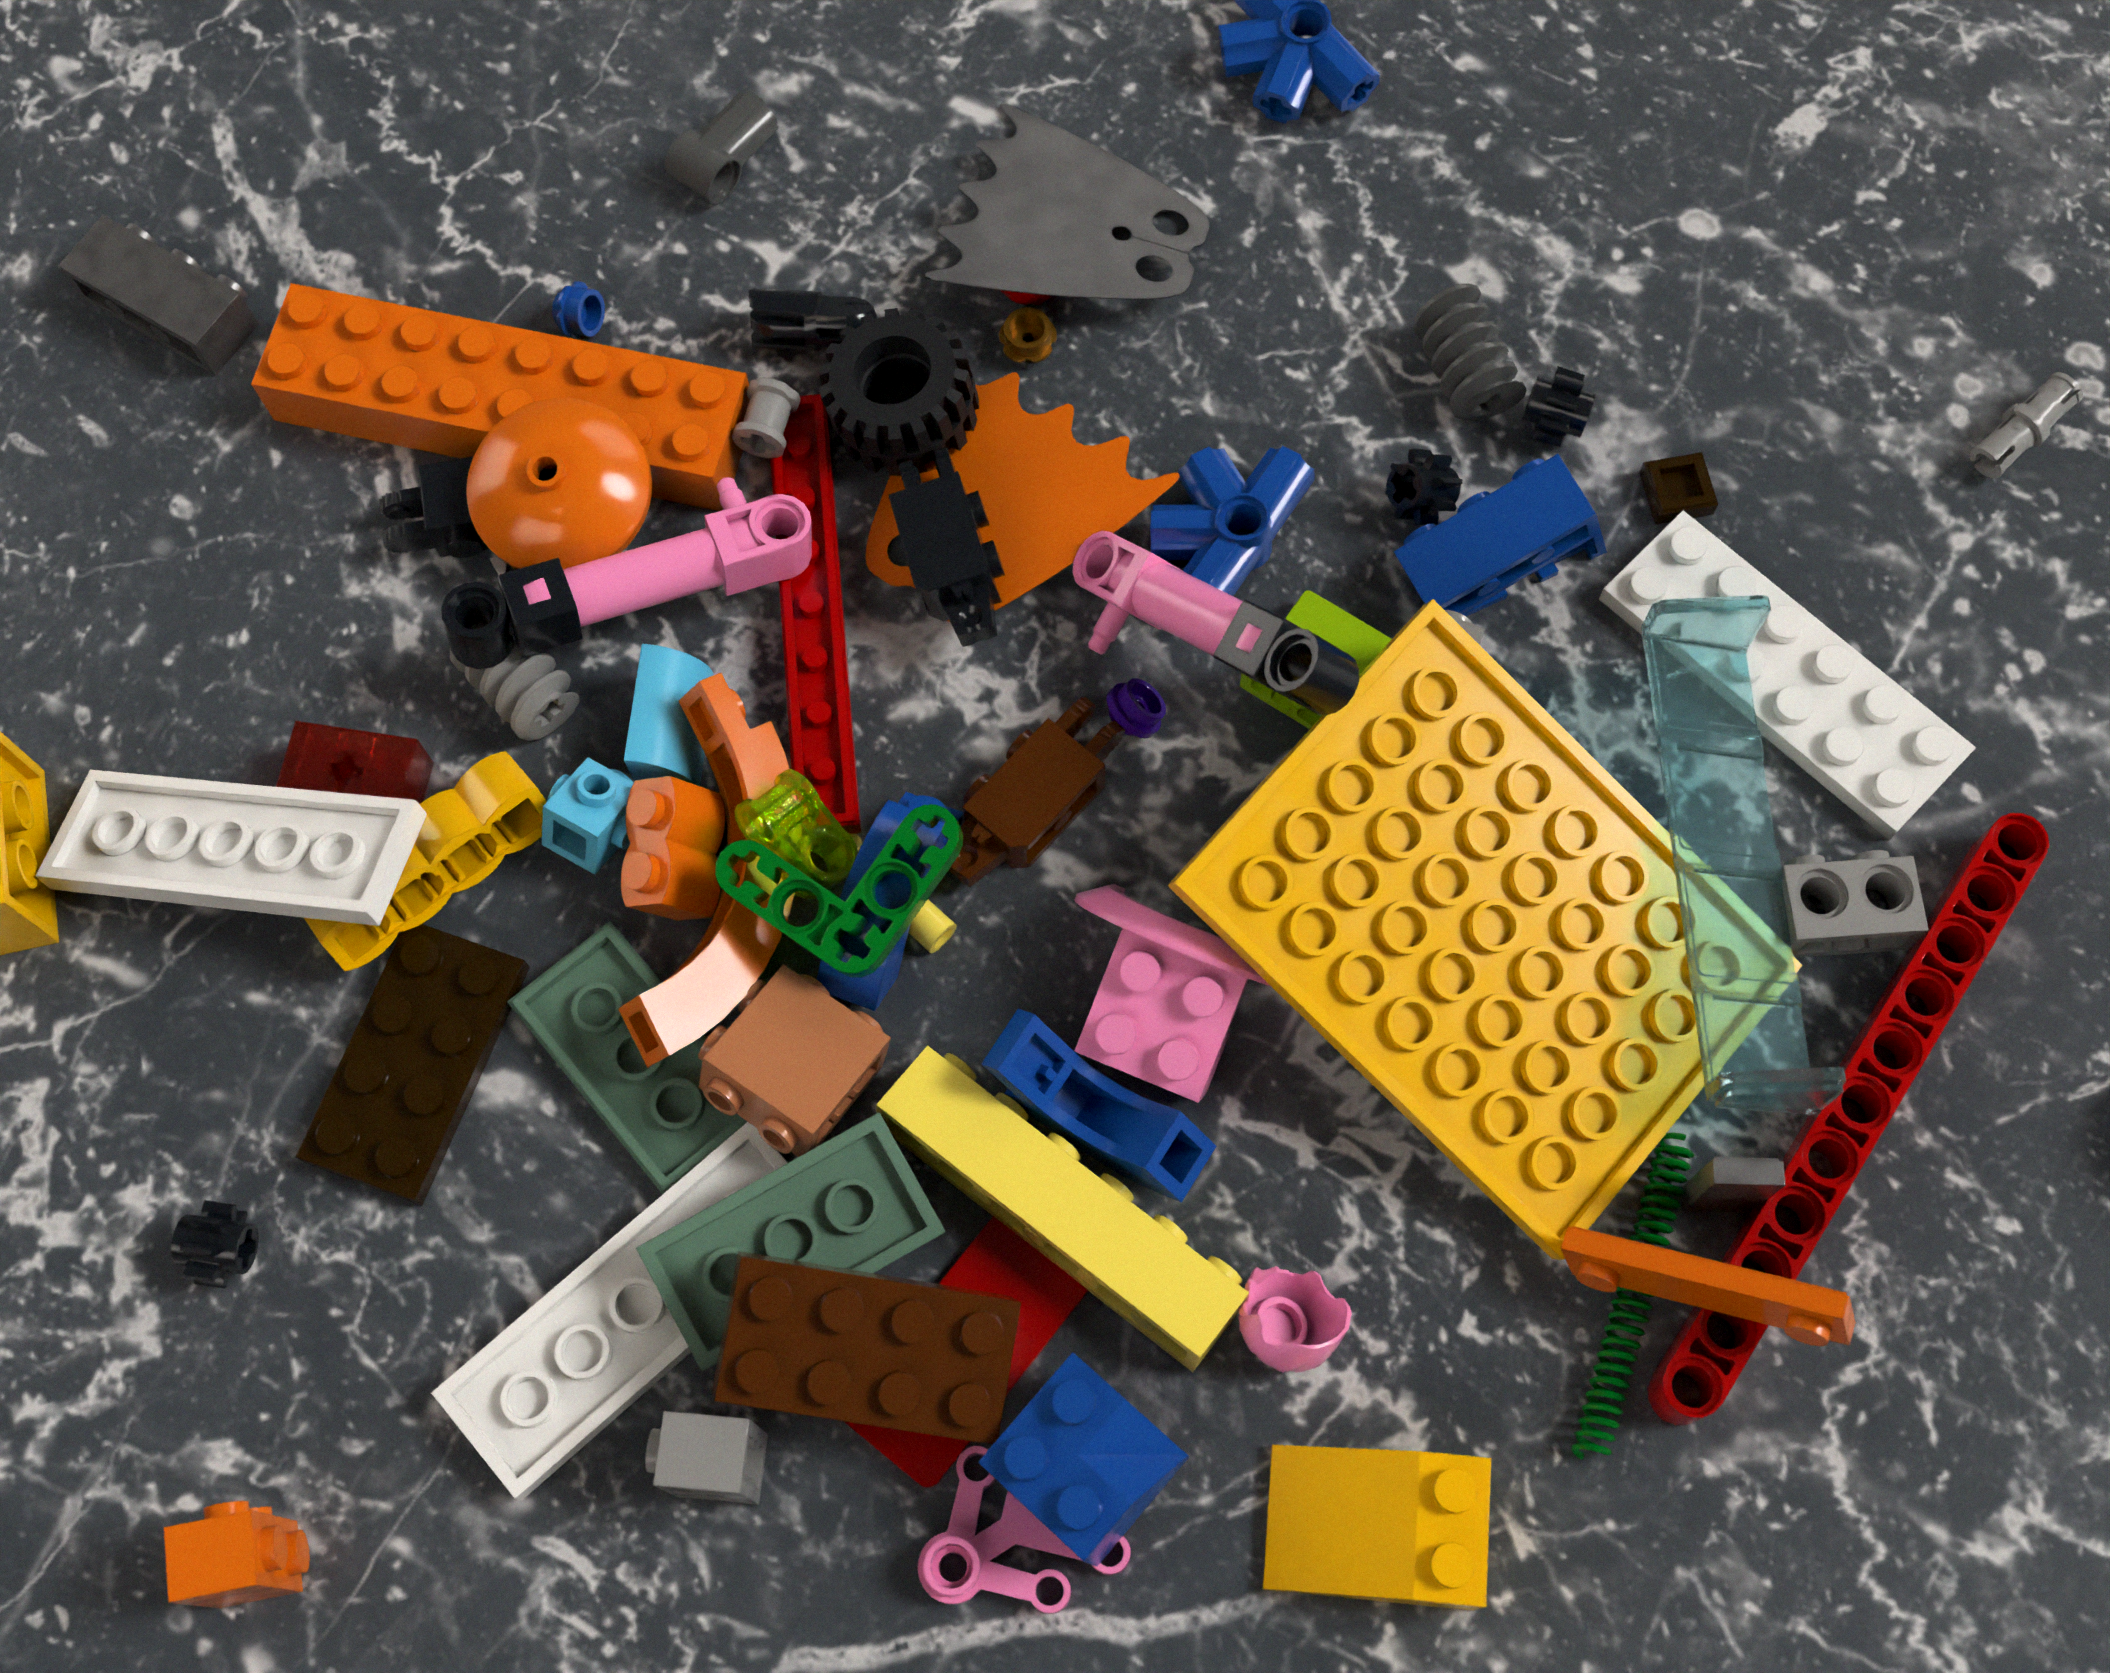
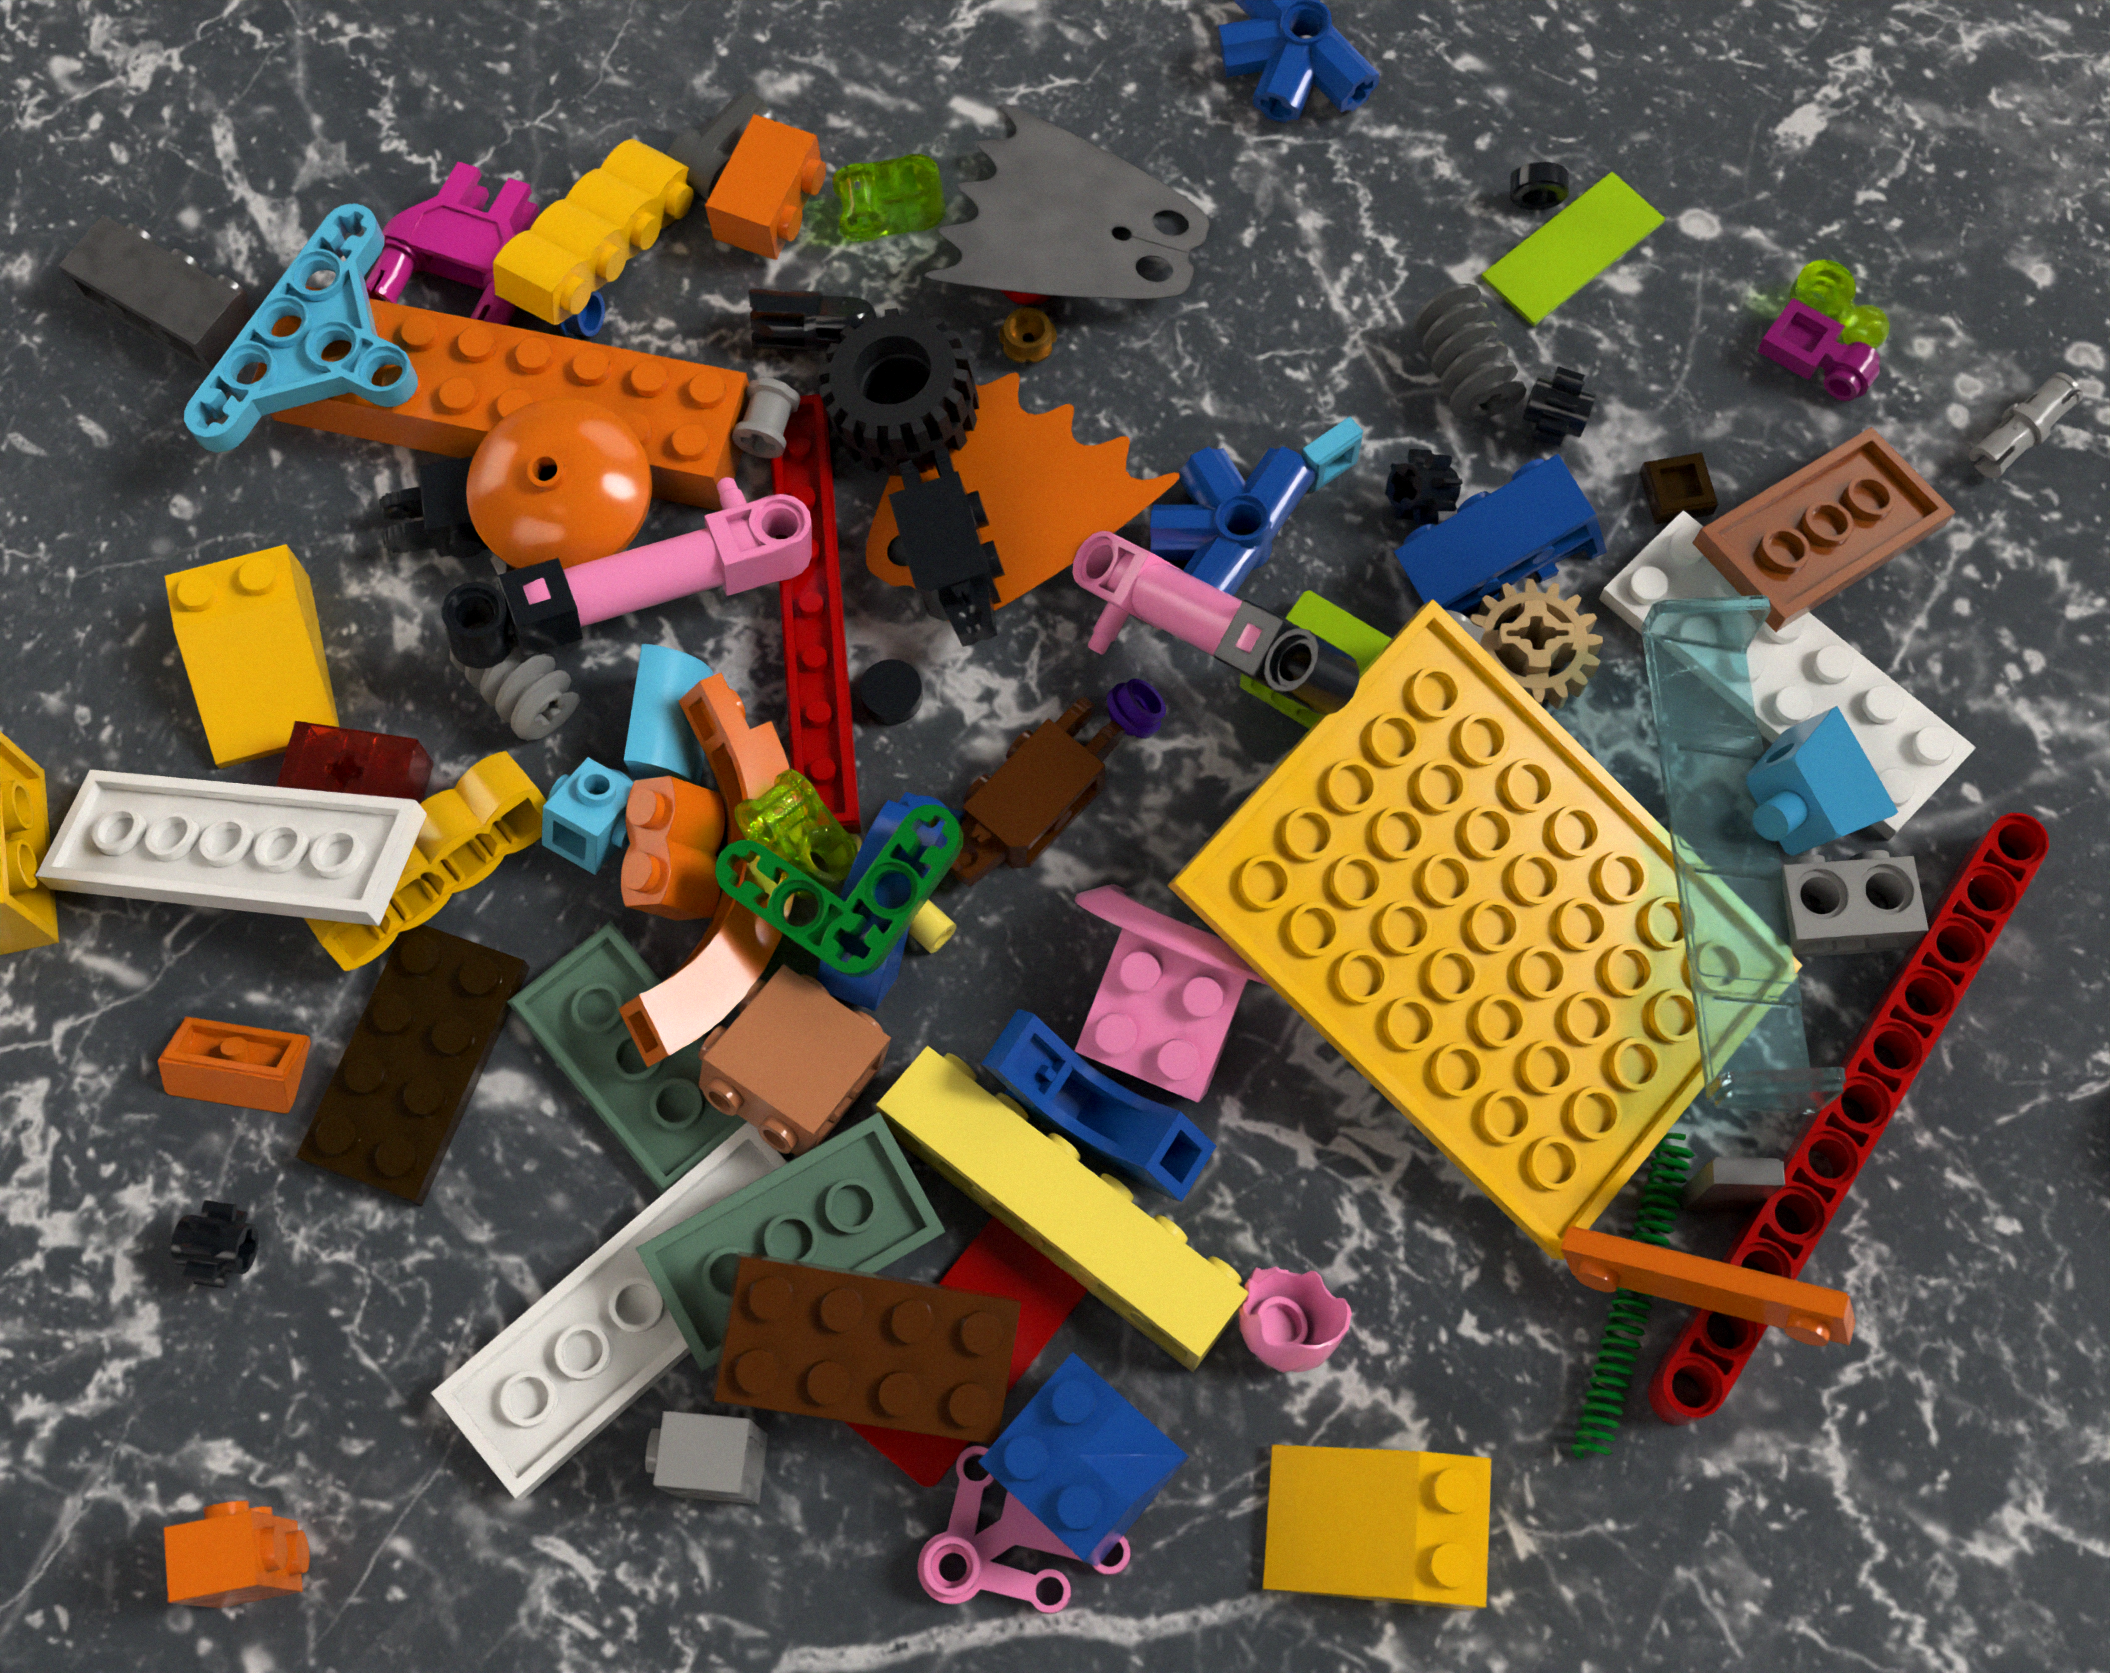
none -> orange slope [157,1016,311,1114]
none -> yellow slope [164,544,341,769]
none -> medium azure beam [184,203,418,452]
none -> dark pink connector [365,162,540,326]
none -> yellow brick [493,139,694,325]
none -> orange brick [705,114,826,260]
none -> clear neon green piece [832,154,946,242]
none -> black tile [860,659,923,725]
none -> medium azure tile [1301,416,1363,492]
none -> tan gear [1470,579,1603,710]
none -> lime piece [1481,171,1666,327]
none -> black tile [1510,162,1569,210]
none -> dark orange plate [1692,427,1956,632]
none -> dark azure torso [1746,706,1898,856]
none -> magenta plate [1757,298,1880,401]
none -> clear neon green plate [1790,260,1890,350]

